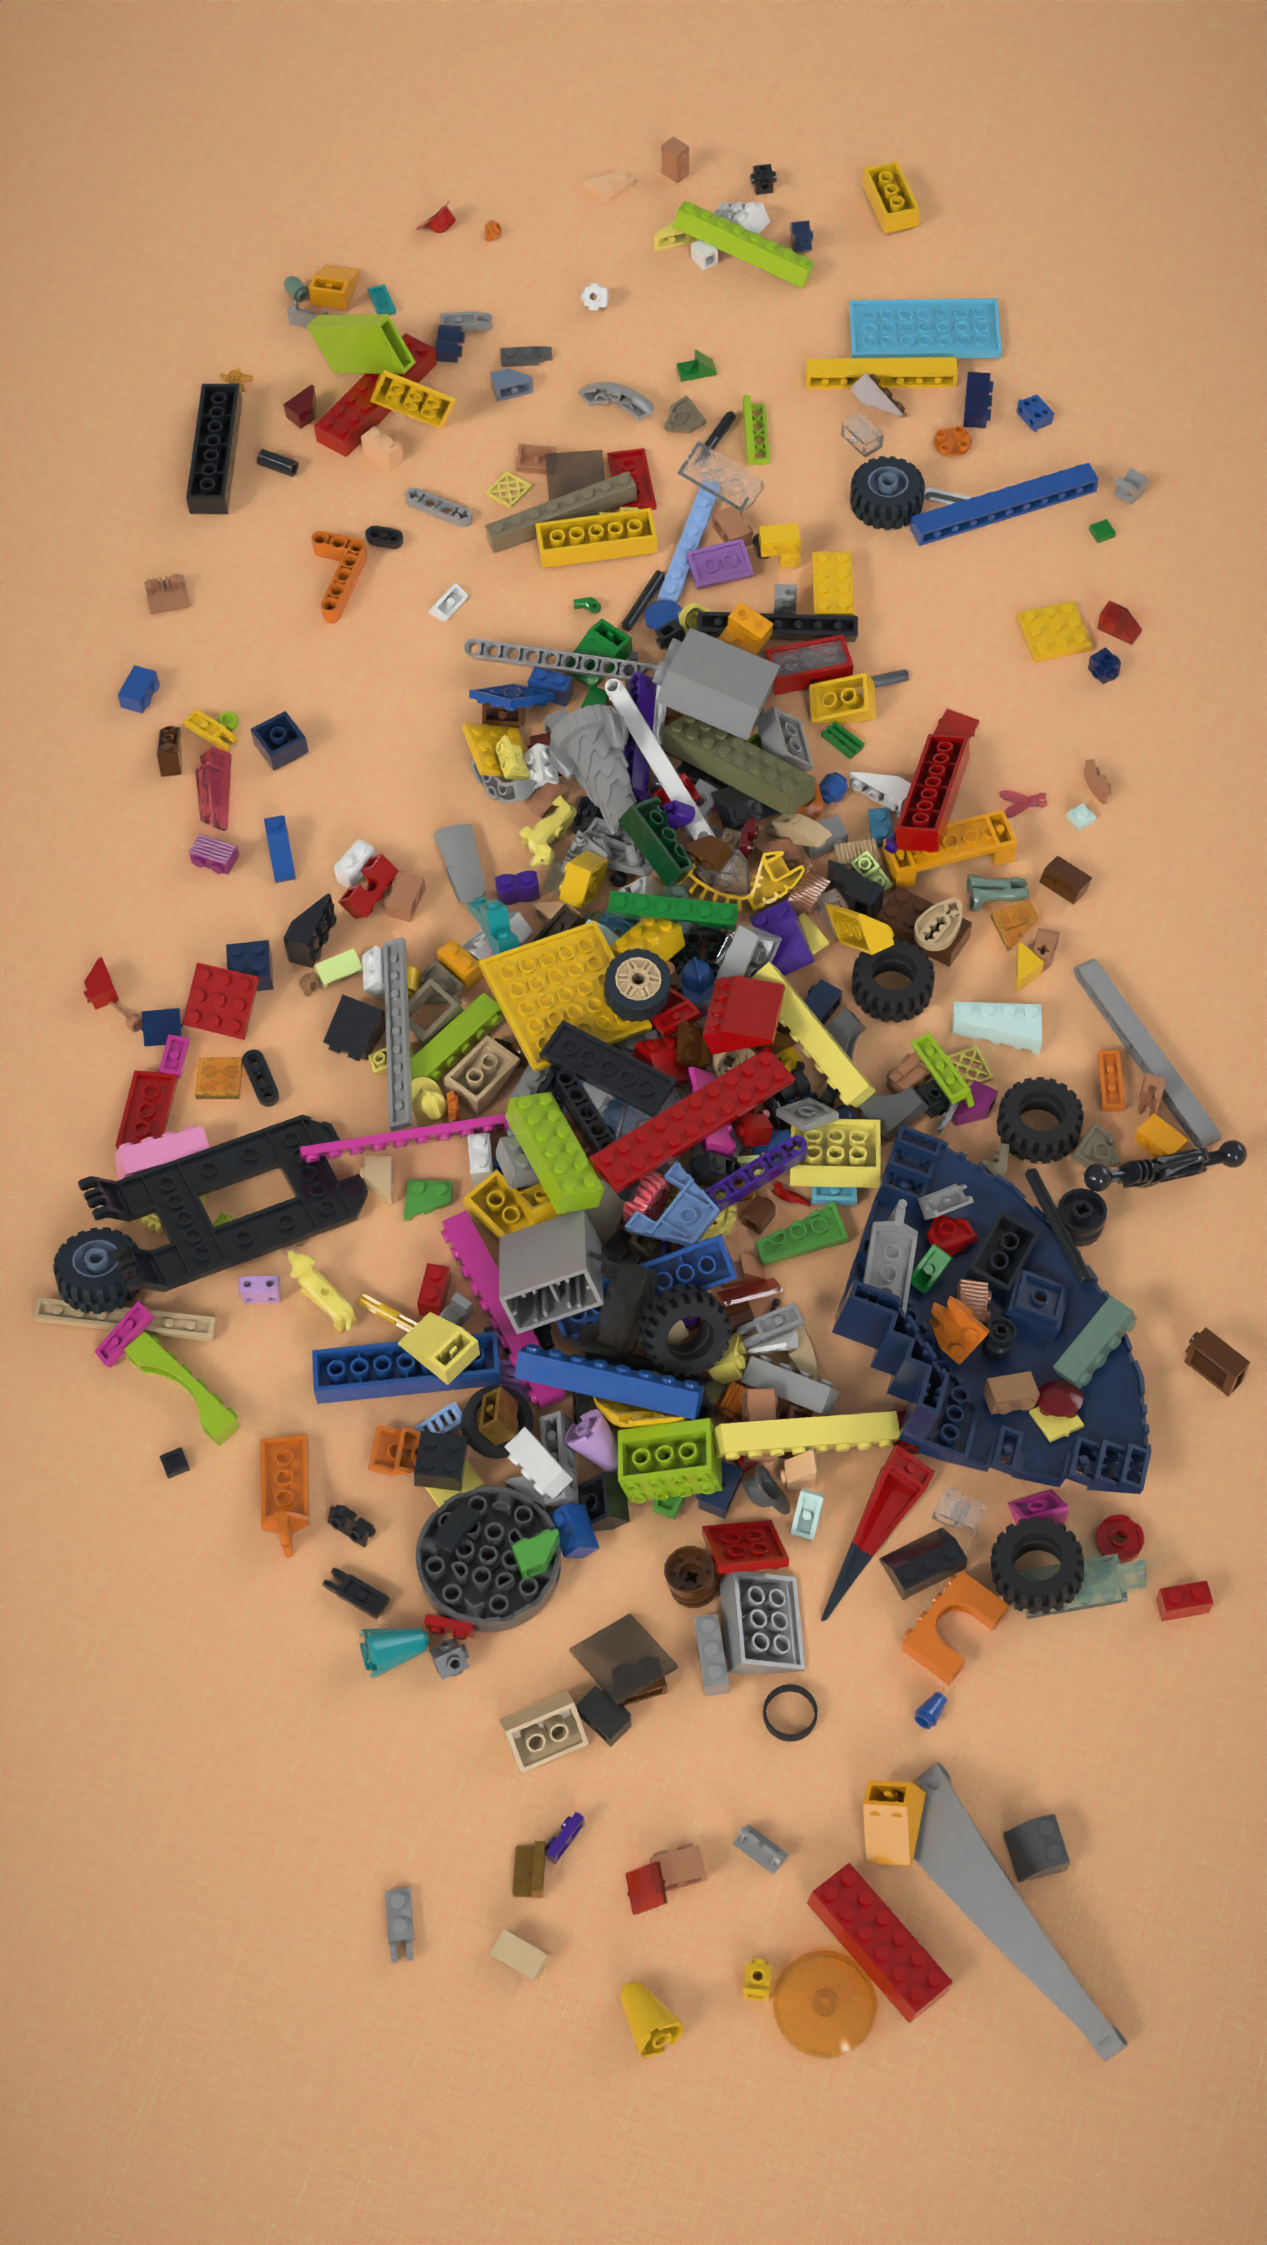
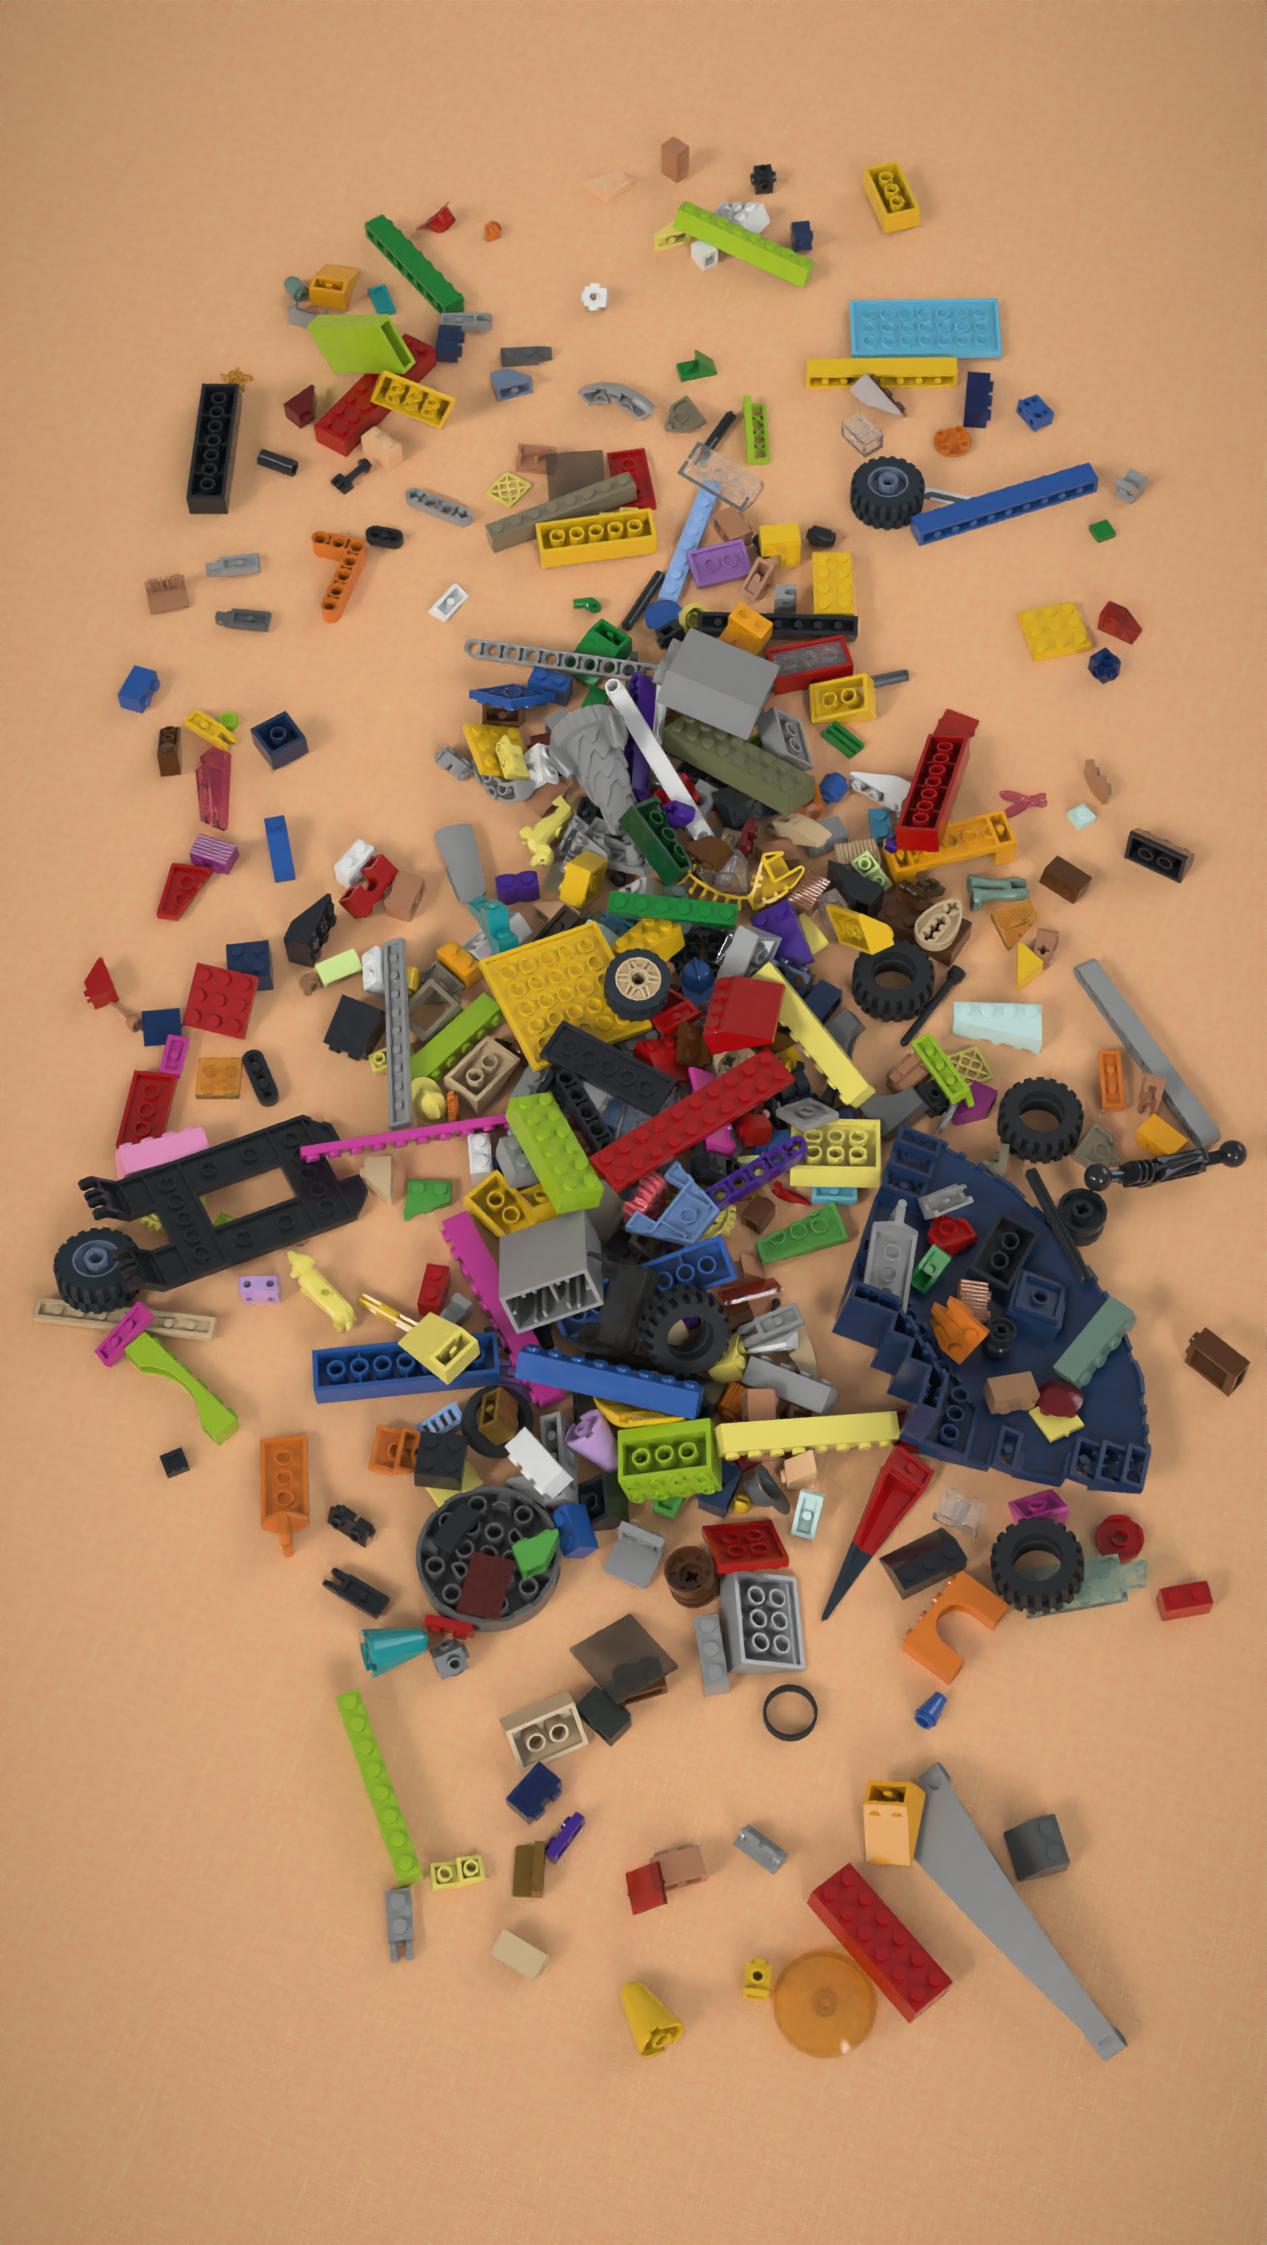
none -> red wing [156,863,213,921]
none -> light grey hinge [205,553,261,577]
none -> dark grey hinge [215,608,272,633]
none -> black hinge [331,458,372,494]
none -> lime brick [335,1688,425,1889]
none -> green brick [365,214,465,314]
none -> light yellow slope [429,1855,485,1892]
none -> light grey hinge [434,745,474,781]
none -> clear red piece [457,1552,515,1621]
none -> clear blue brick [506,1761,562,1825]
none -> light grey hinge [556,814,590,857]
none -> light grey bracket [604,1521,666,1590]
none -> yellow hinge [732,1493,751,1514]
none -> nougat slope [739,556,776,601]
none -> dark blue brick [771,957,816,999]
none -> black brick [806,525,836,549]
none -> dark brown plate [899,878,946,900]
none -> black piece [900,965,966,1047]
none -> black slope [1124,828,1195,884]

